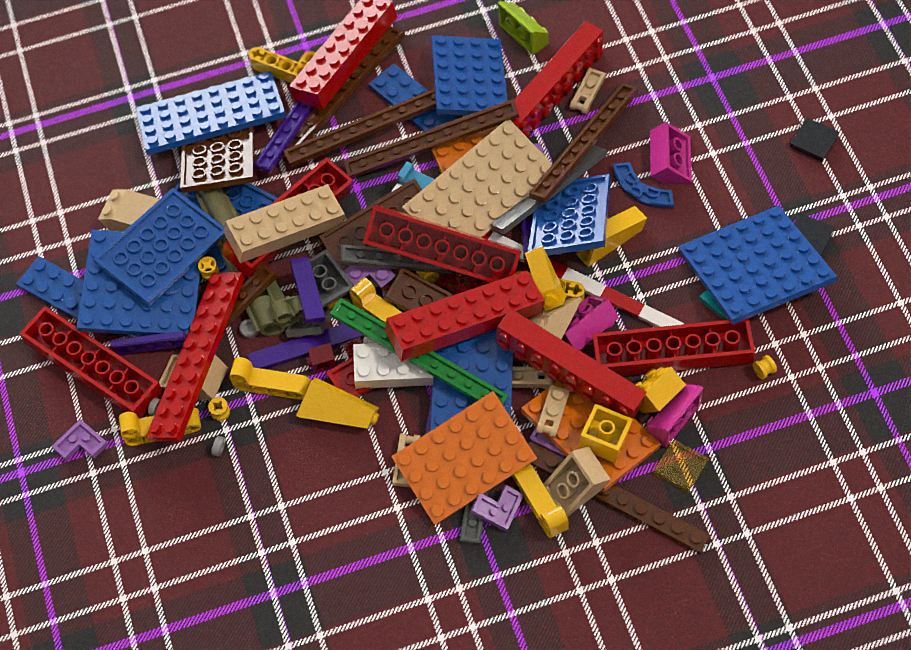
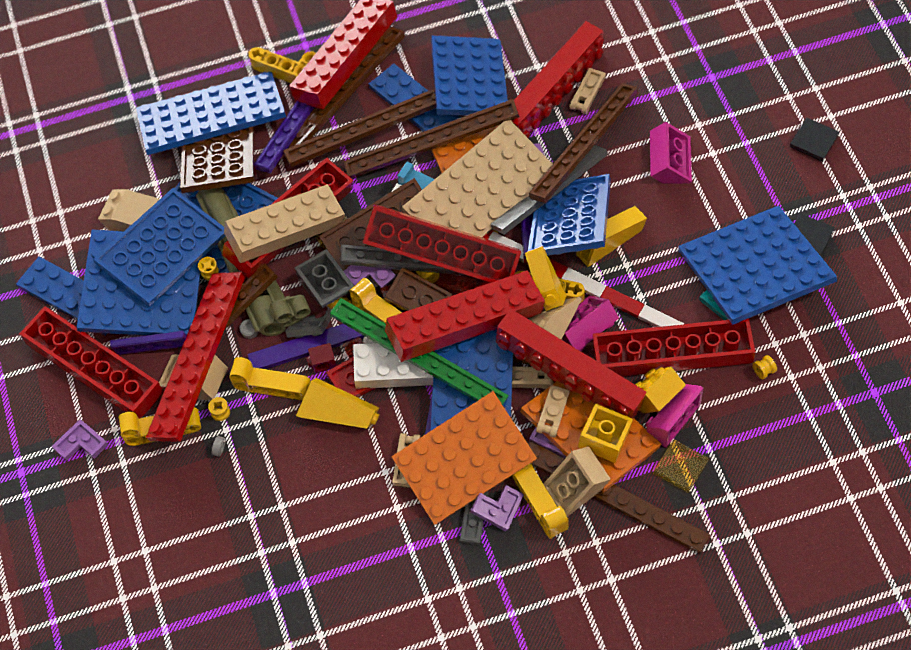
light grey tile [148,398,161,416] -> none
dark purple tile [290,257,325,323] -> none
lime slope [498,1,549,55] -> none
blue tile [612,162,674,209] -> none

